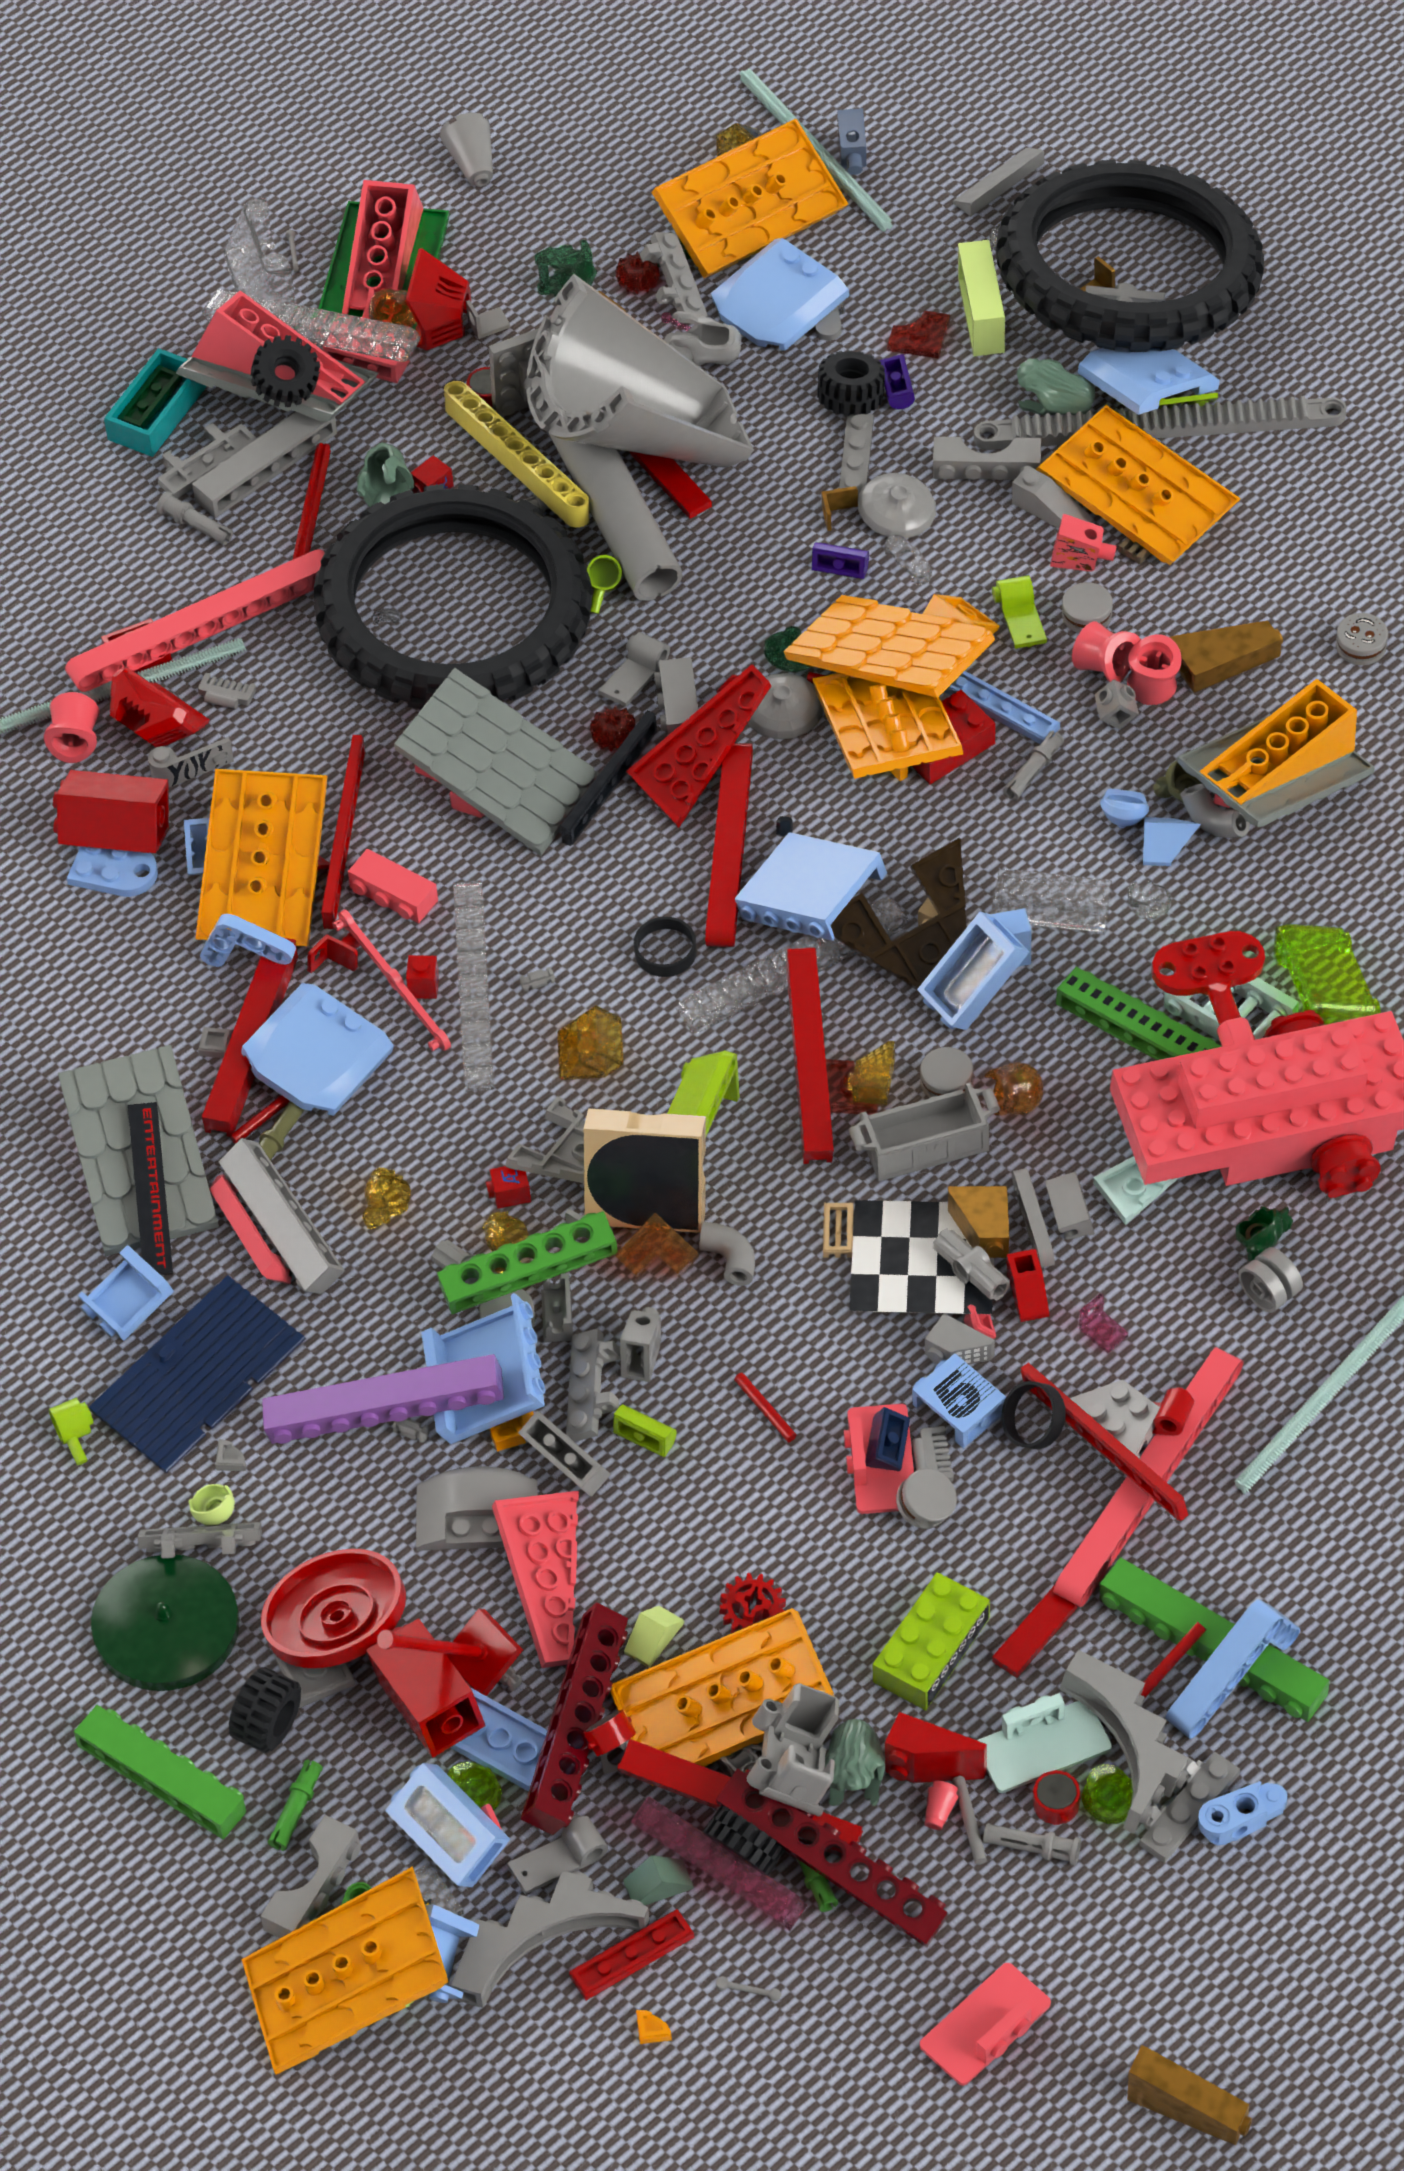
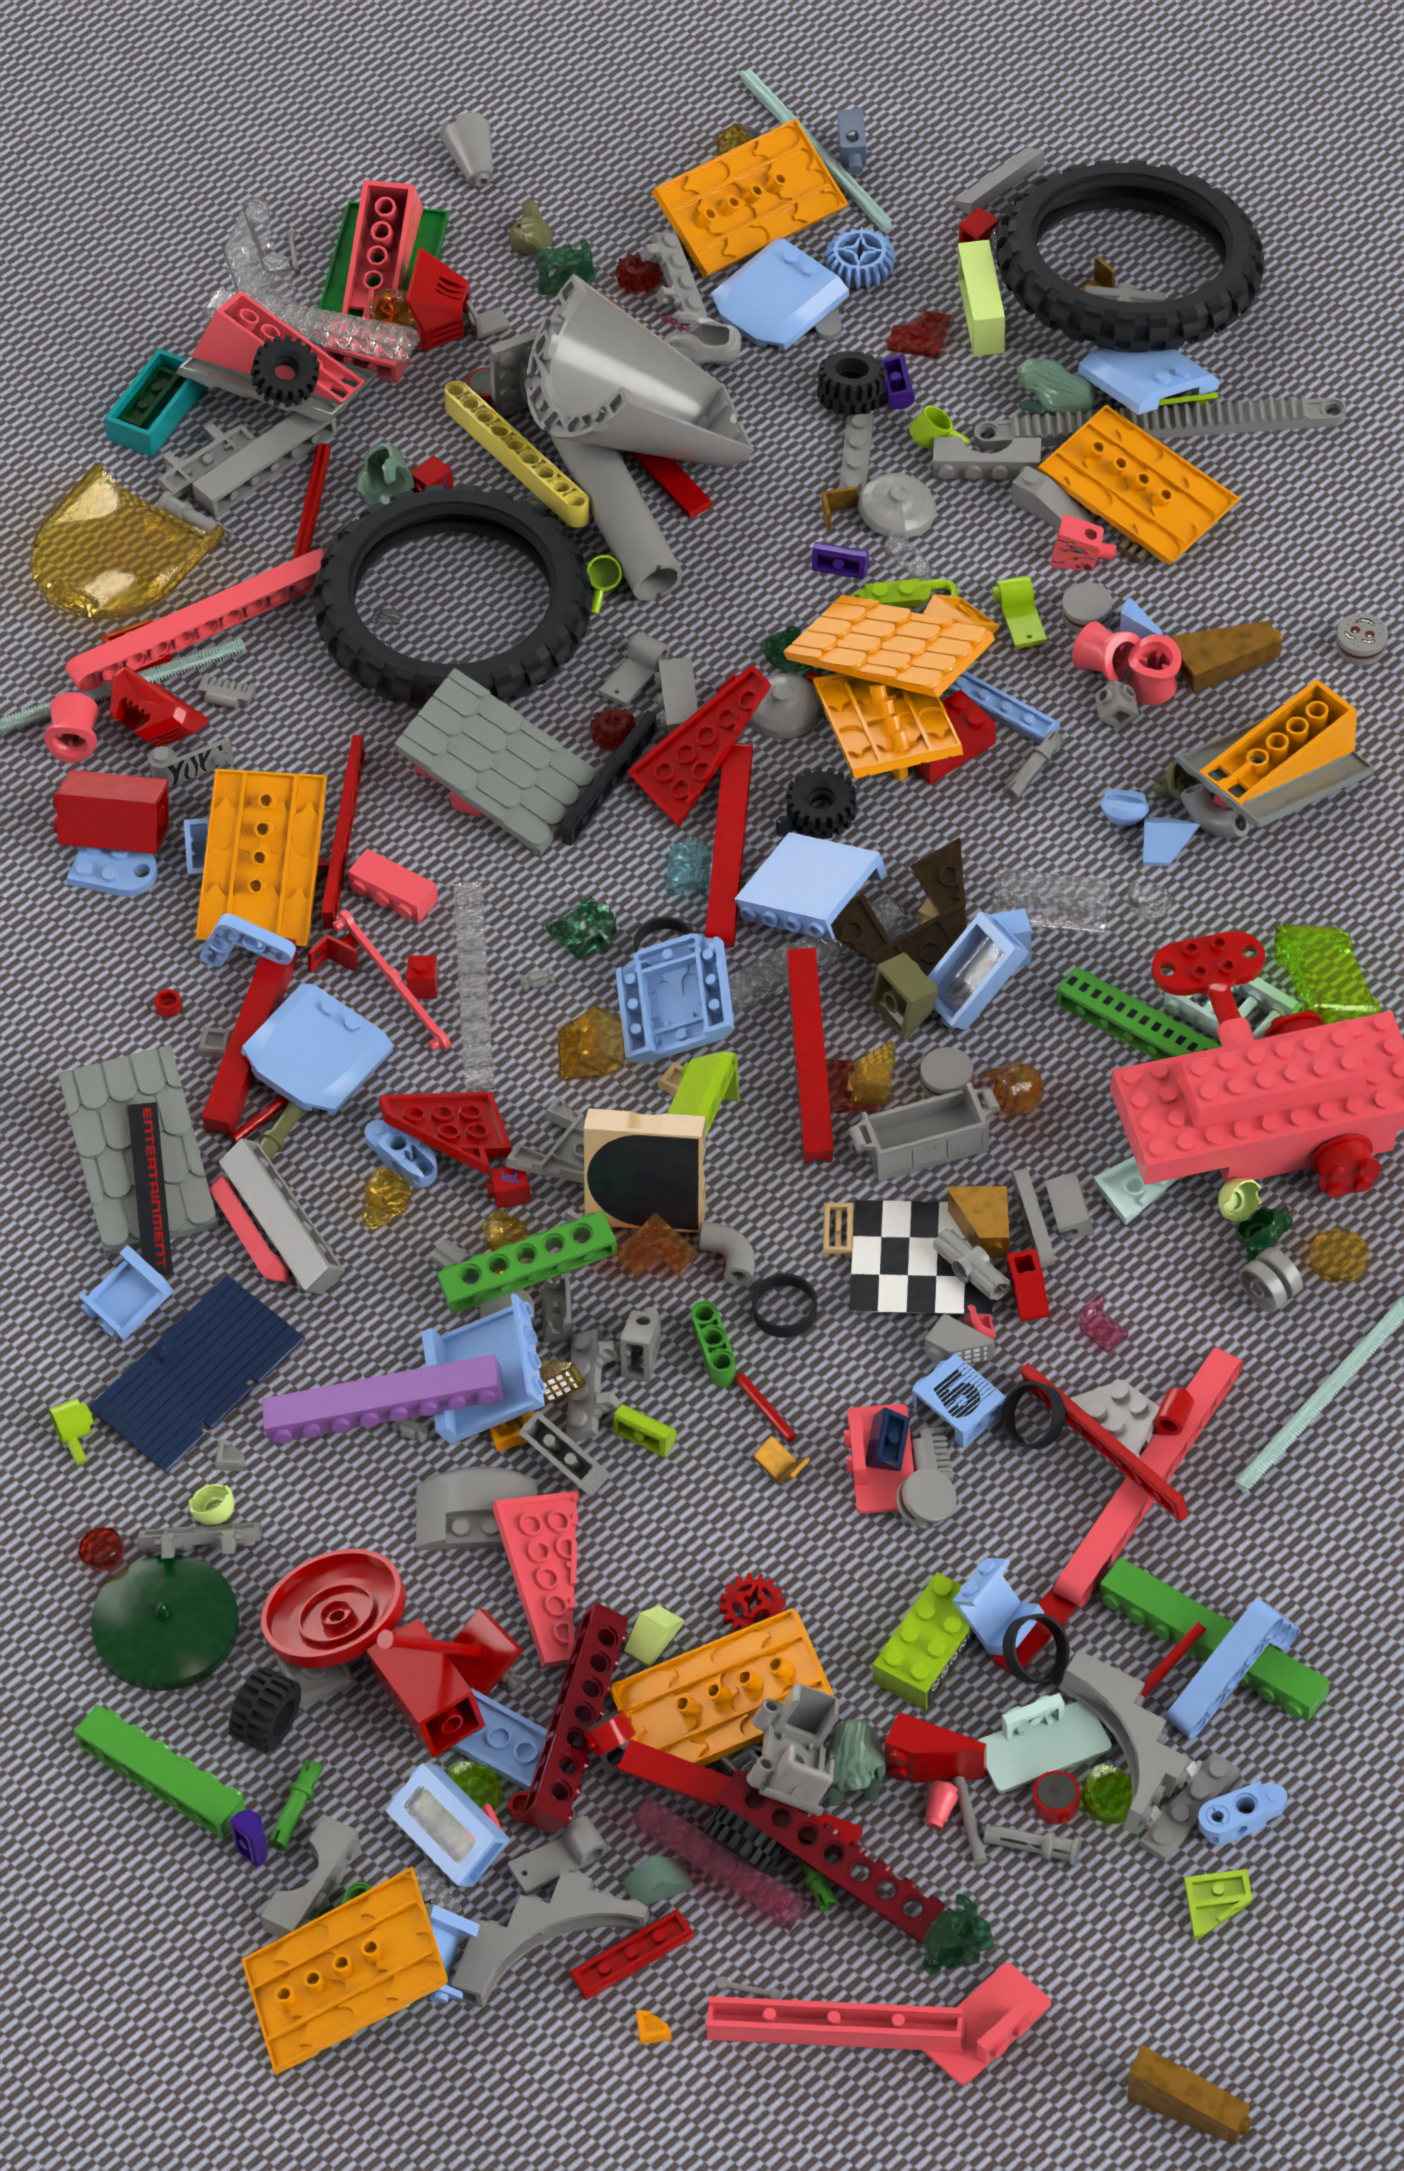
none -> clear yellow windscreen [30,461,225,620]
none -> clear red hair [77,1527,124,1572]
none -> red tile [153,989,183,1018]
none -> dark purple brick [230,1810,268,1868]
none -> light blue piece [365,1120,438,1188]
none -> red wing [379,1092,512,1174]
none -> red tile [507,1791,528,1824]
none -> olive hair [509,200,553,256]
none -> clear yellow slope [539,1357,586,1405]
none -> clear green piece [546,895,617,960]
none -> light blue wedge [615,933,735,1063]
none -> tan tile [658,1062,683,1096]
none -> clear light blue bracket [666,837,713,897]
none -> bright green beam [691,1301,736,1387]
none -> coral tile [706,1996,966,2052]
none -> black tyre [752,1273,817,1338]
none -> pearl gold bracket [753,1436,810,1485]
none -> black tyre [786,767,857,839]
none -> light blue gear [825,227,895,290]
none -> lime plate [851,579,959,608]
none -> olive slope [870,952,939,1040]
none -> lime piece [909,405,970,449]
none -> clear green piece [923,1894,994,1974]
none -> light blue panel [952,1558,1044,1656]
none -> red brick [959,207,999,245]
none -> black tyre [1002,1614,1070,1684]
none -> light blue slope [1120,598,1163,639]
none -> lime wing [1184,1869,1253,1940]
none -> yellowish green hair [1218,1178,1261,1222]
none -> clear yellow tile [1309,1228,1369,1283]

